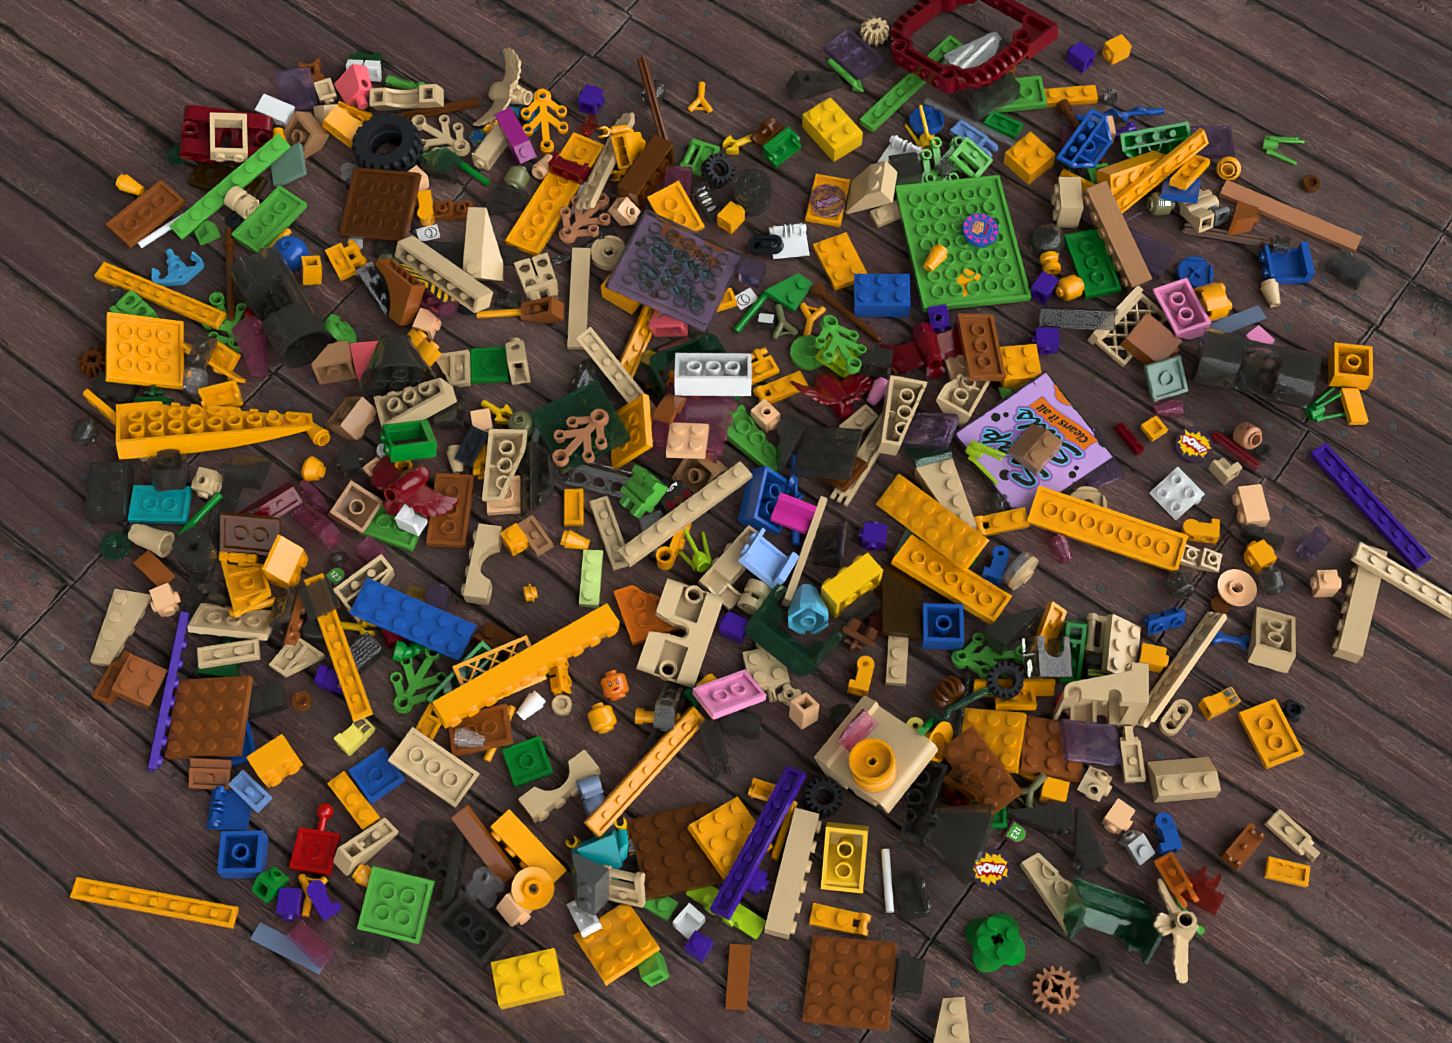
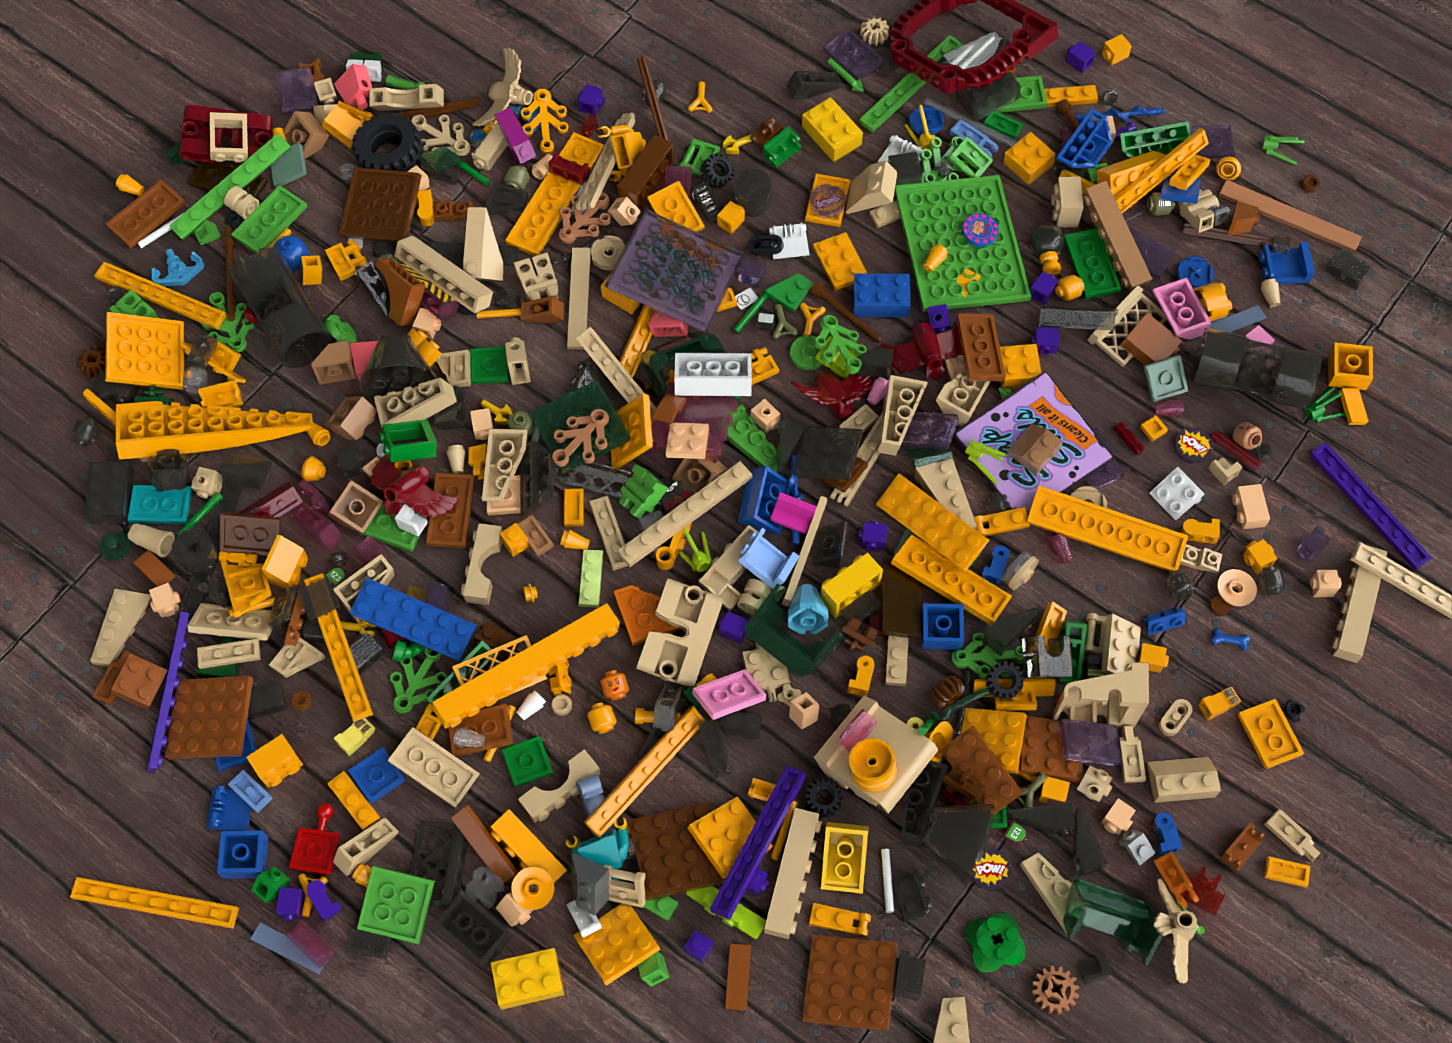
dark orange plate [188,757,233,790] -> none
clear pink slope [231,317,268,378] -> none
white hinge [255,94,295,128] -> none
dark purple leg [314,664,343,693] -> none
white sticker [416,224,440,242] -> none
black plate [454,426,489,468] -> none
white panel [672,903,706,939] -> none
light orange plate [753,371,808,404] -> none
tan hinge [1136,611,1227,728] -> none
clear smoke slope [1240,524,1284,551] -> none
tan slope [1248,606,1296,673] -> none

